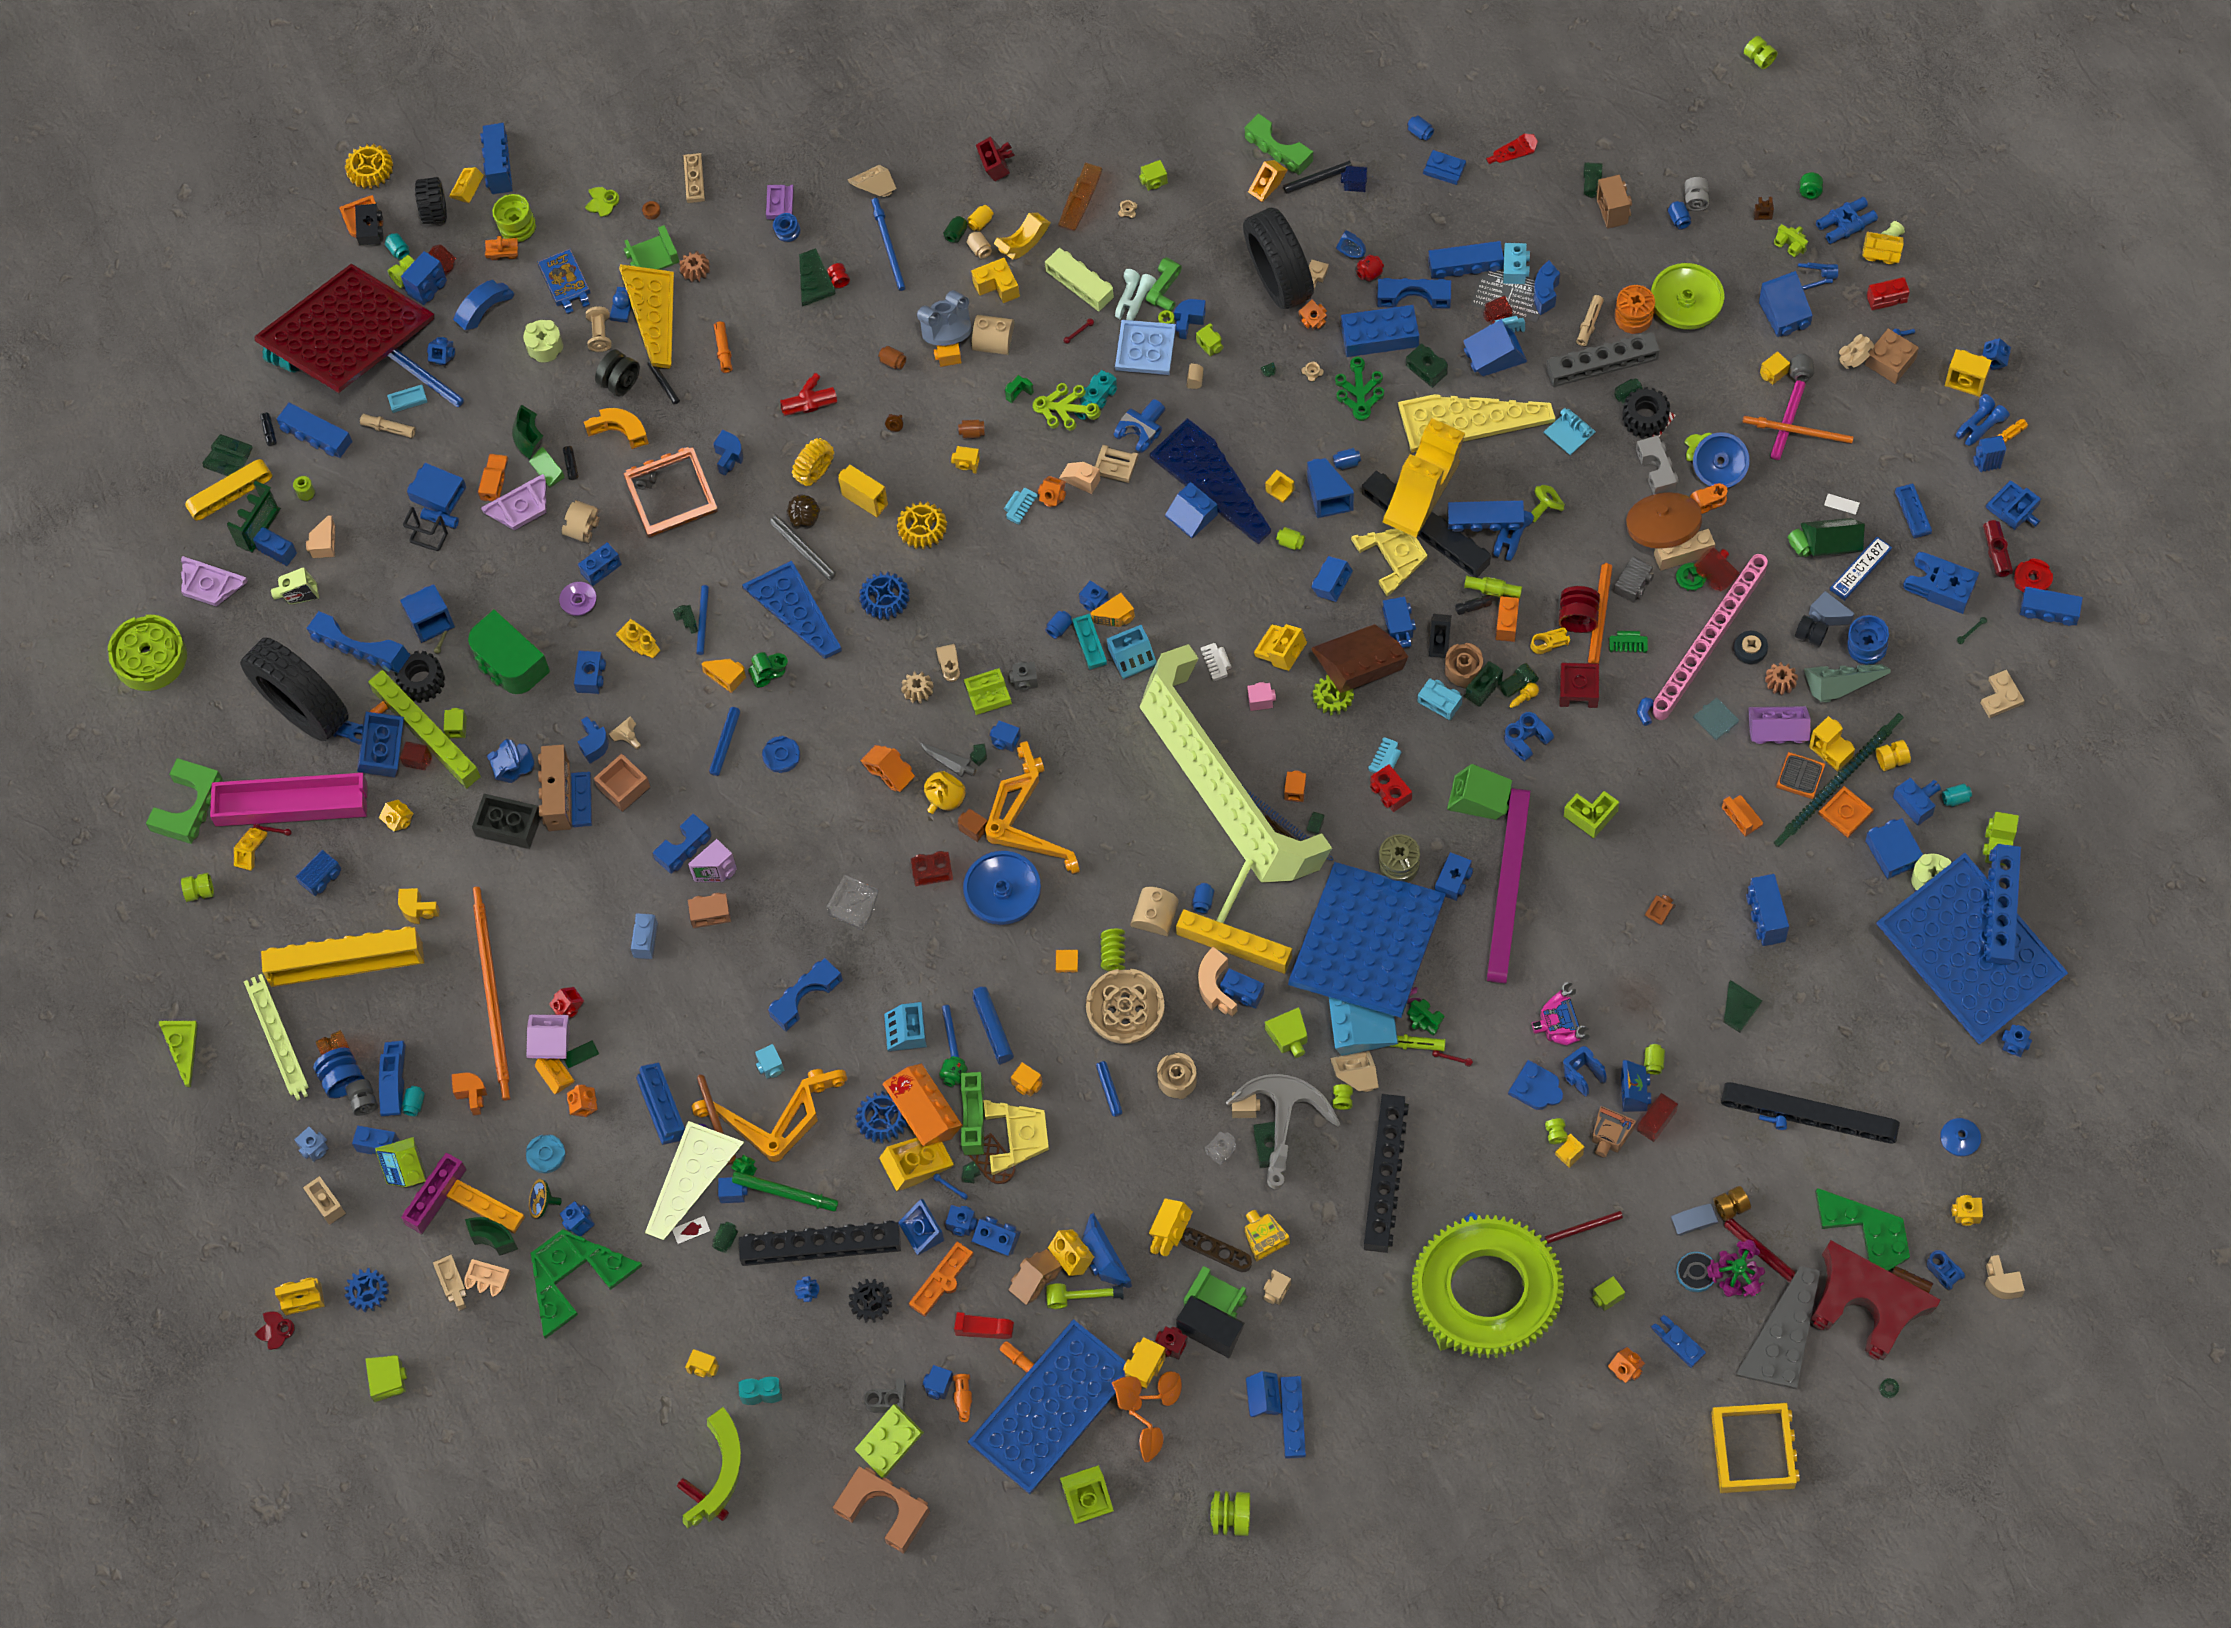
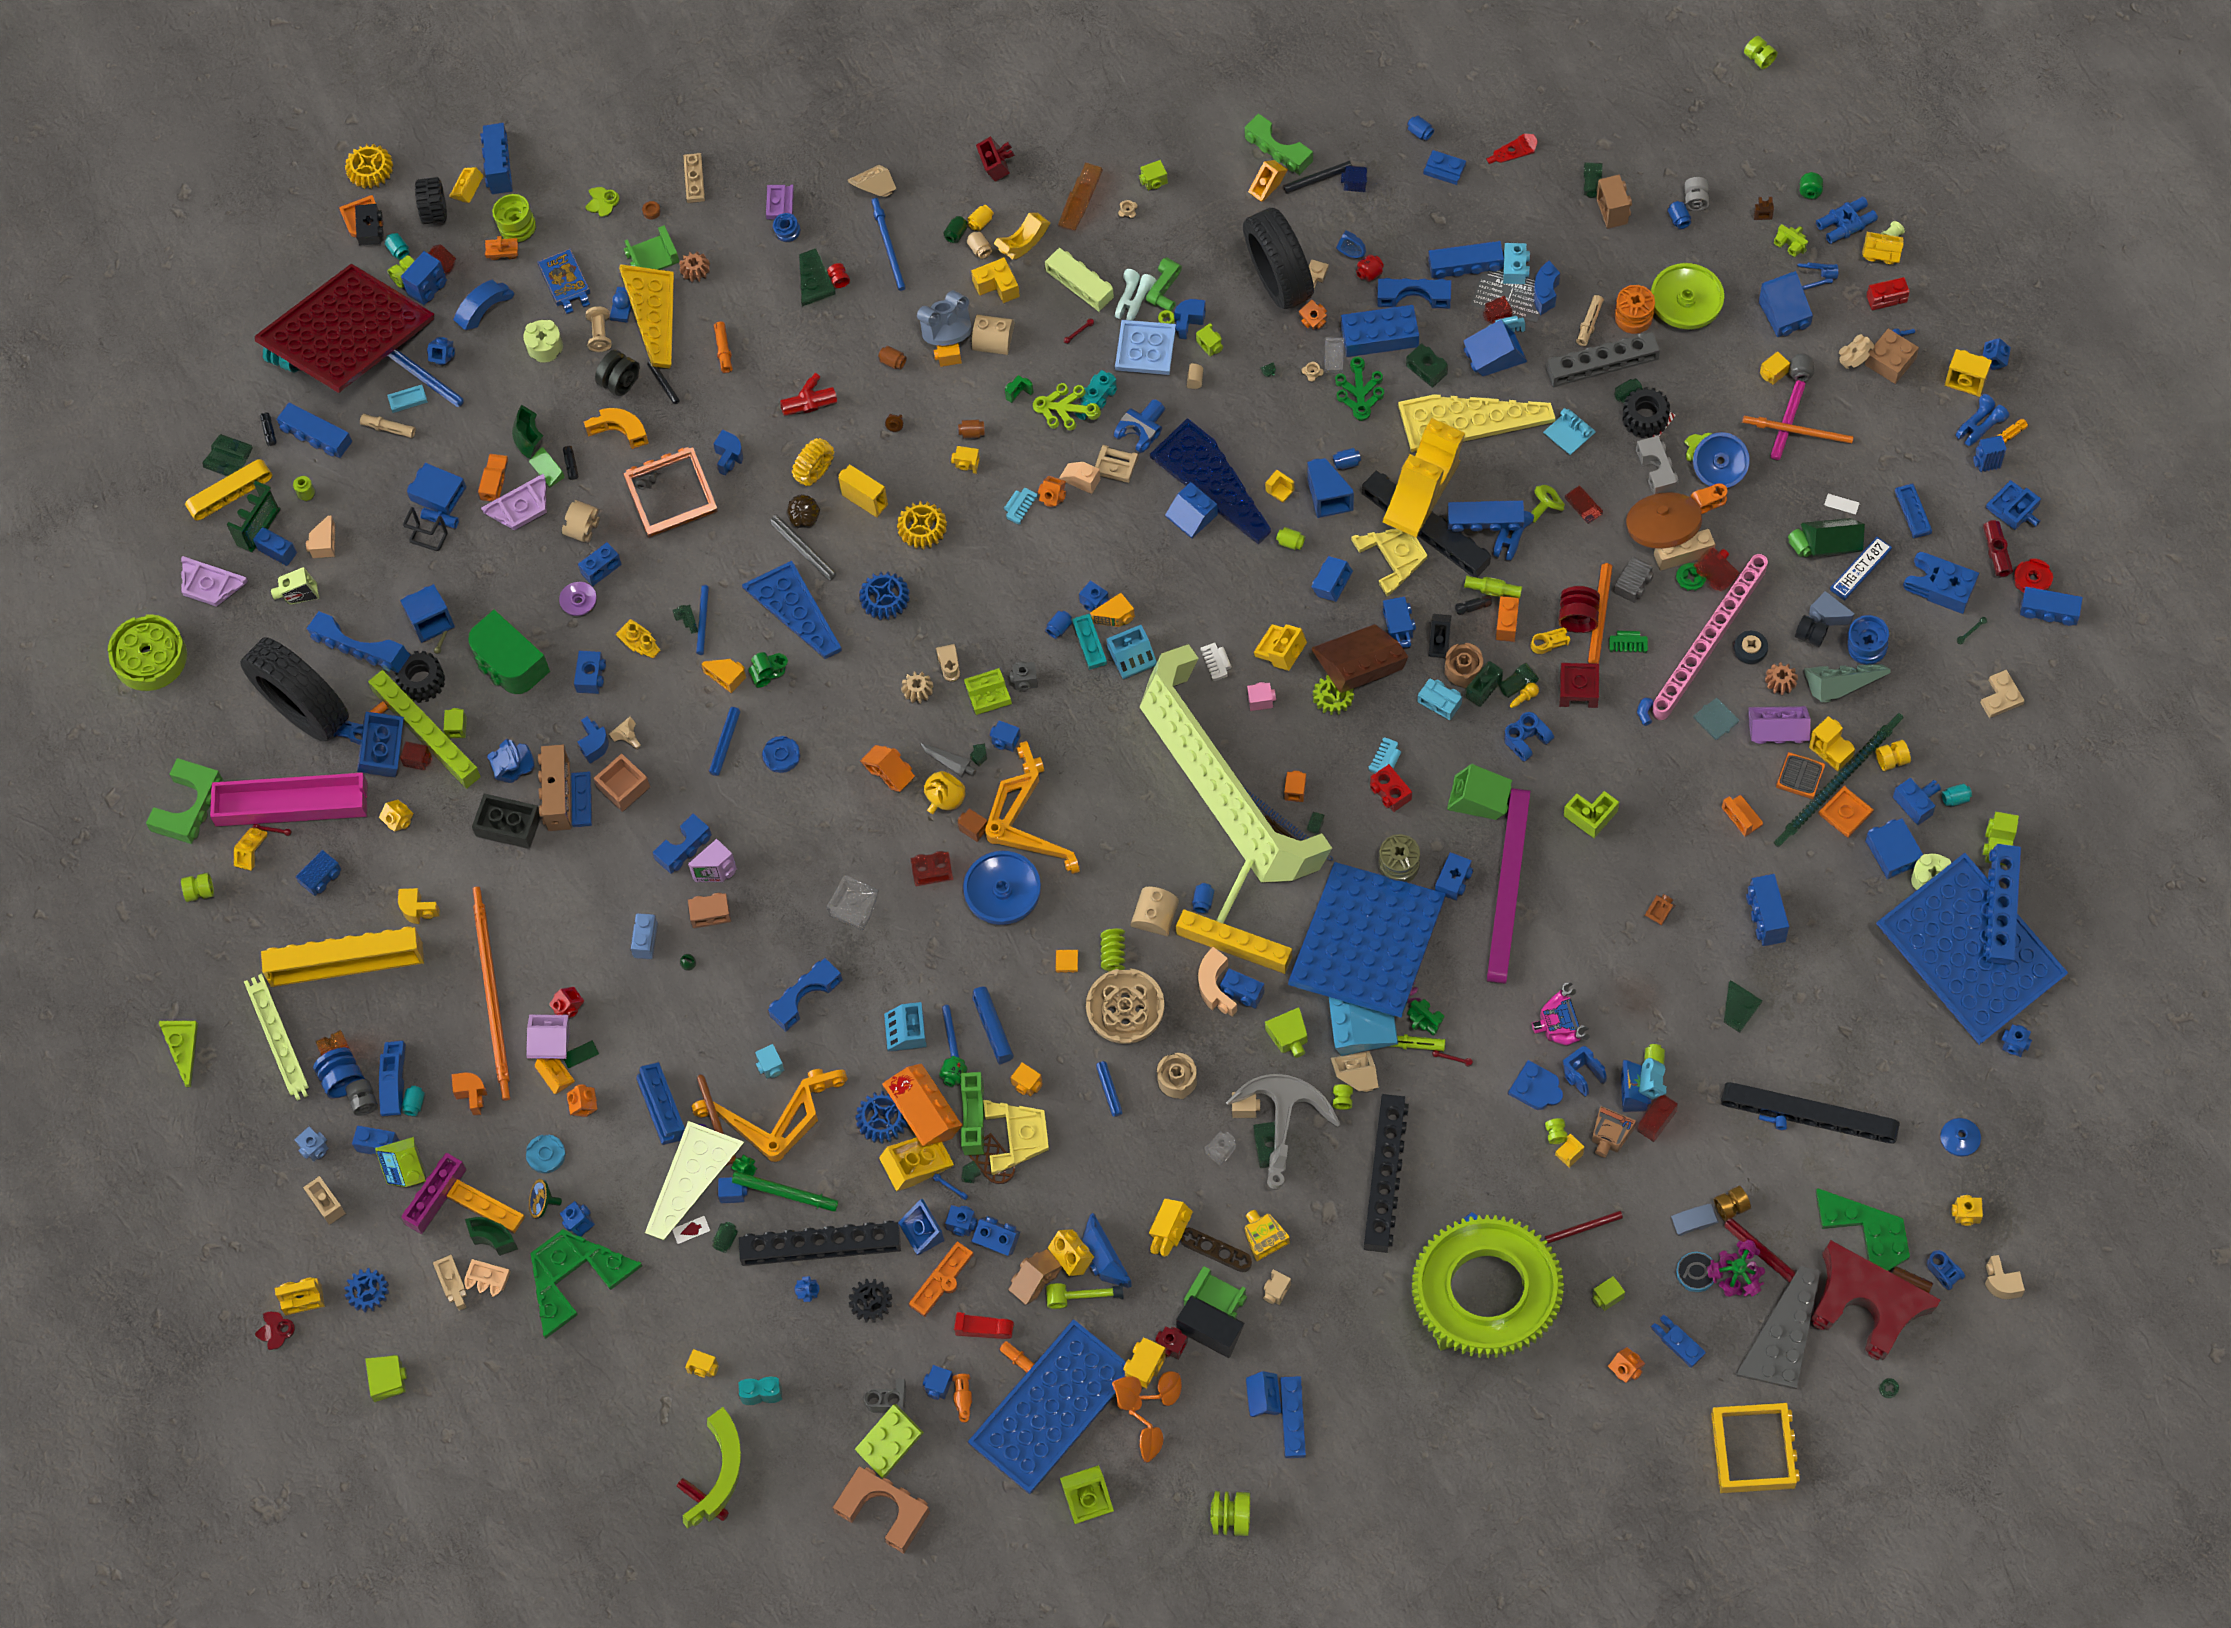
none -> dark green hinge [680,954,696,971]
none -> clear plate [1325,338,1344,373]
none -> clear red tile [1565,485,1603,524]
none -> medium azure leg [1639,1058,1667,1099]

